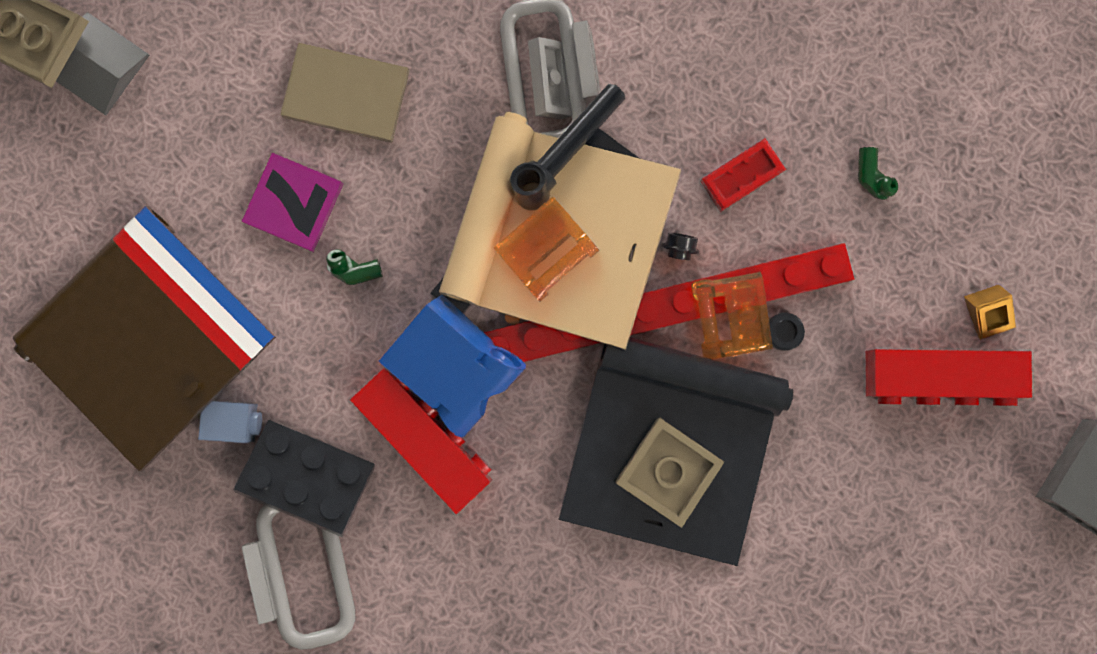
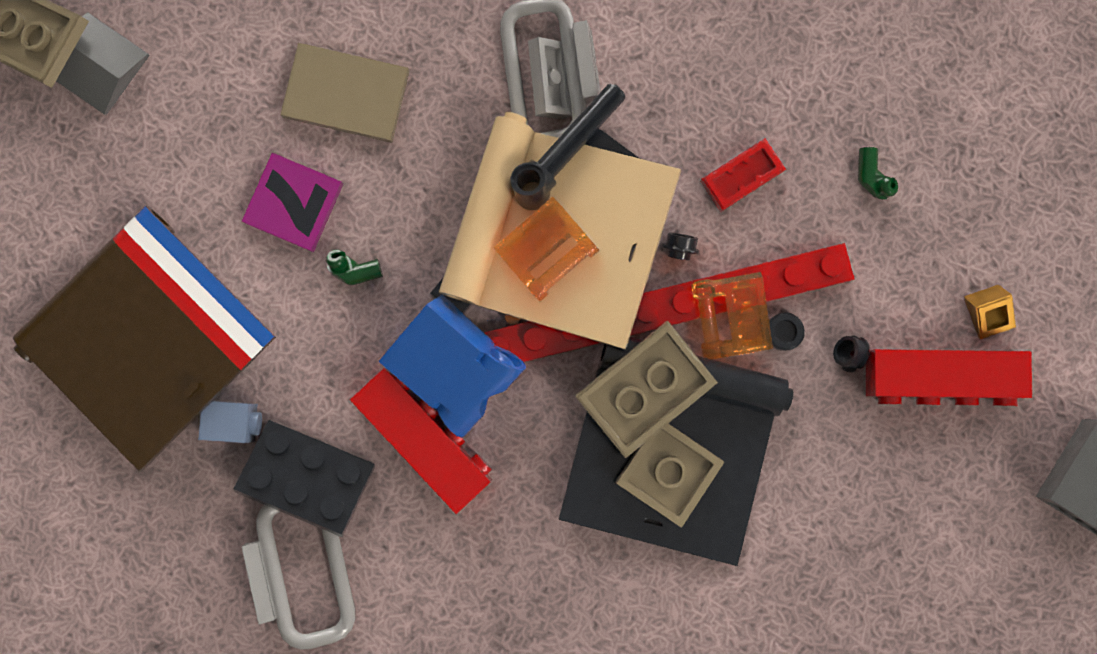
none -> dark tan tile [575,321,718,458]
none -> black plate [833,335,870,373]

